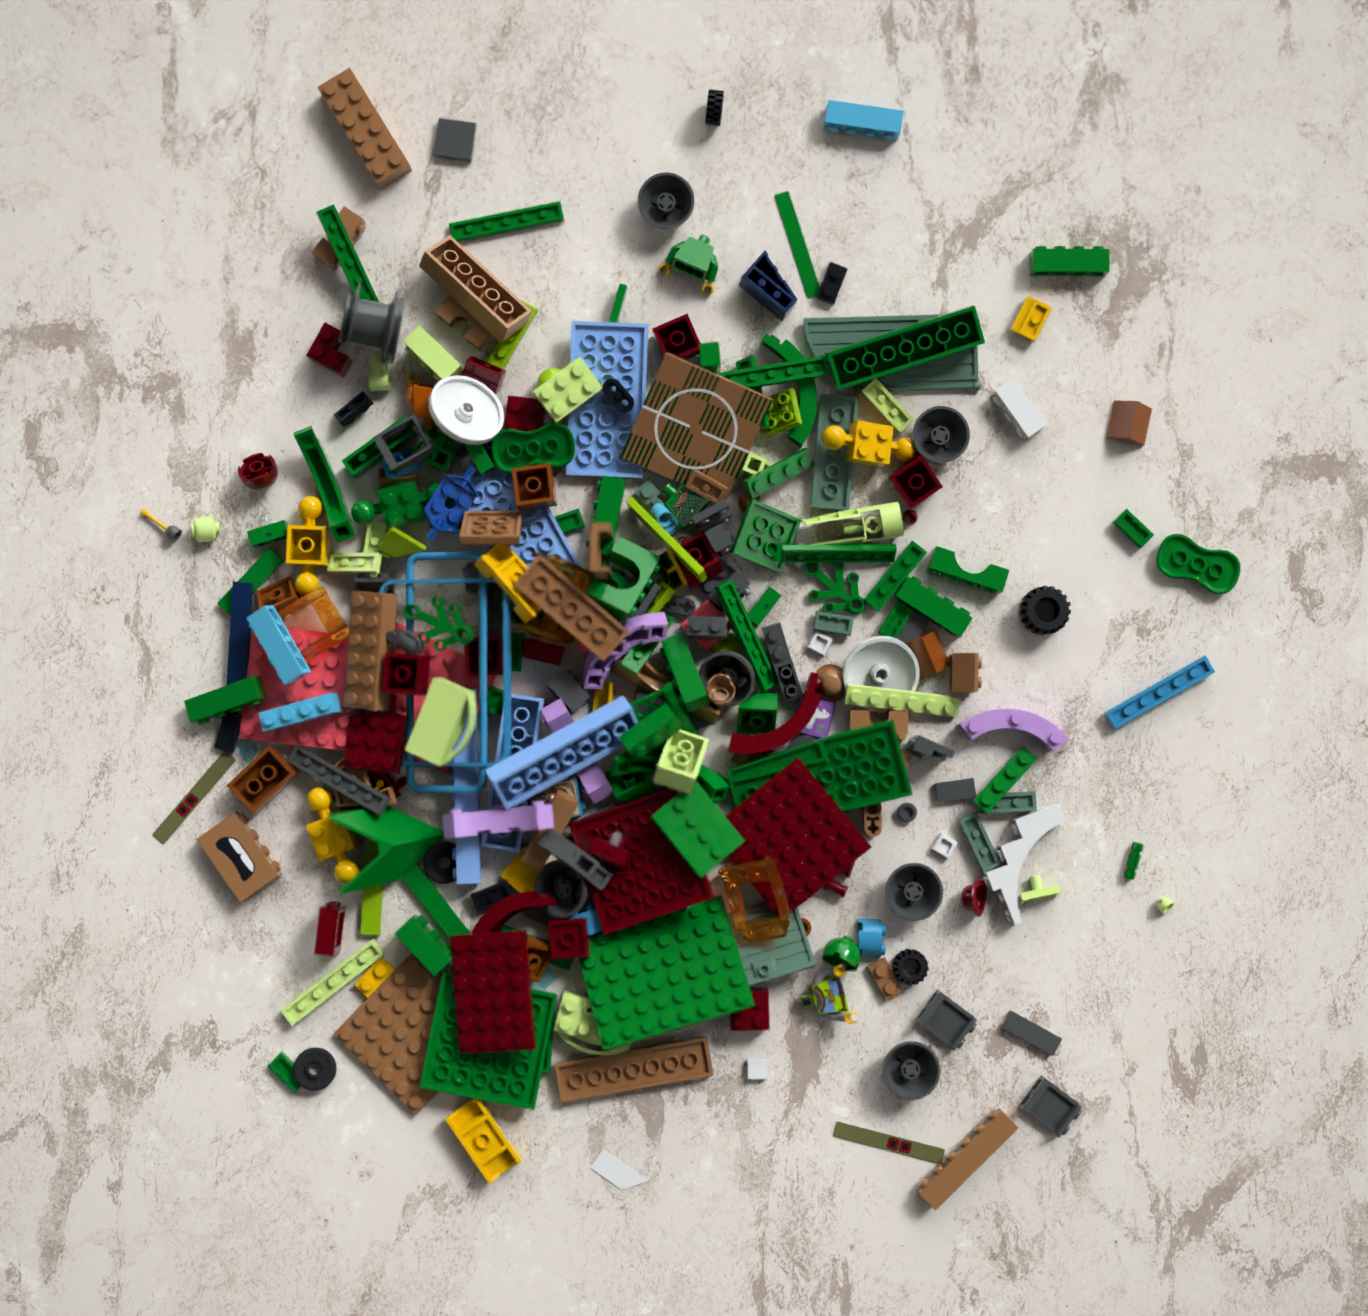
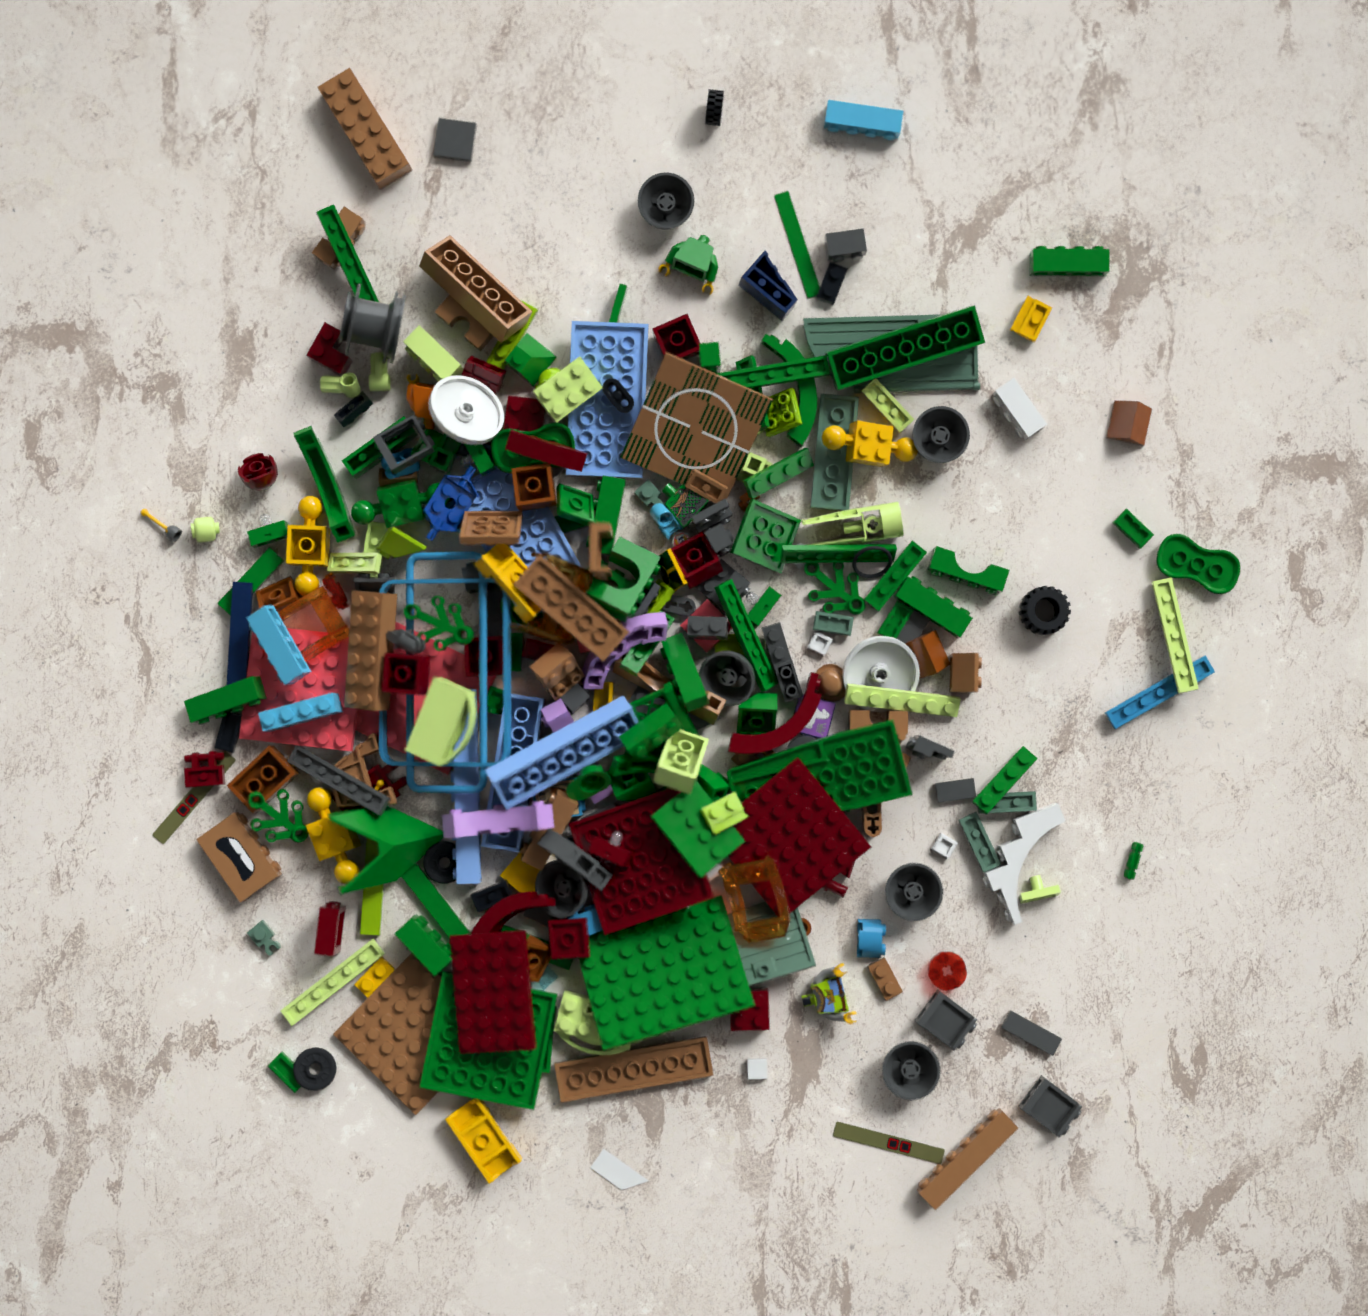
clear light blue tile [238,739,259,764] -> none
dark red plate [343,709,408,774] -> none
green tile [449,201,564,242] -> none
lime tile [626,497,707,583] -> none
medium nougat hair [706,674,735,706] -> none
green cylinder [821,936,861,972] -> none
dark red brick [888,455,943,508] -> none
black tyre [892,949,929,985] -> none
dark grey tile [897,803,917,822] -> none
dark red hinge [902,509,918,525] -> none
lavender brick [957,709,1069,751] -> none
dark red hat [961,879,987,917] -> none
yellowish green hinge [1157,897,1174,914] -> none
none -> dark red plate [184,751,225,788]
none -> sand green plate [247,920,281,956]
none -> green plant [248,789,309,843]
none -> yellowish green piece [320,372,361,398]
none -> clear red plate [322,572,350,610]
none -> green slope [503,333,557,386]
none -> dark red slope [505,430,588,472]
none -> medium nougat slope [530,642,585,701]
none -> green tile [556,483,594,527]
none -> green piece [566,765,611,800]
none -> lime plate [700,792,748,835]
none -> dark grey brick [824,228,867,263]
none -> black tyre [852,546,892,578]
none -> clear red plate [927,951,967,991]
none -> yellowish green plate [1152,578,1199,694]

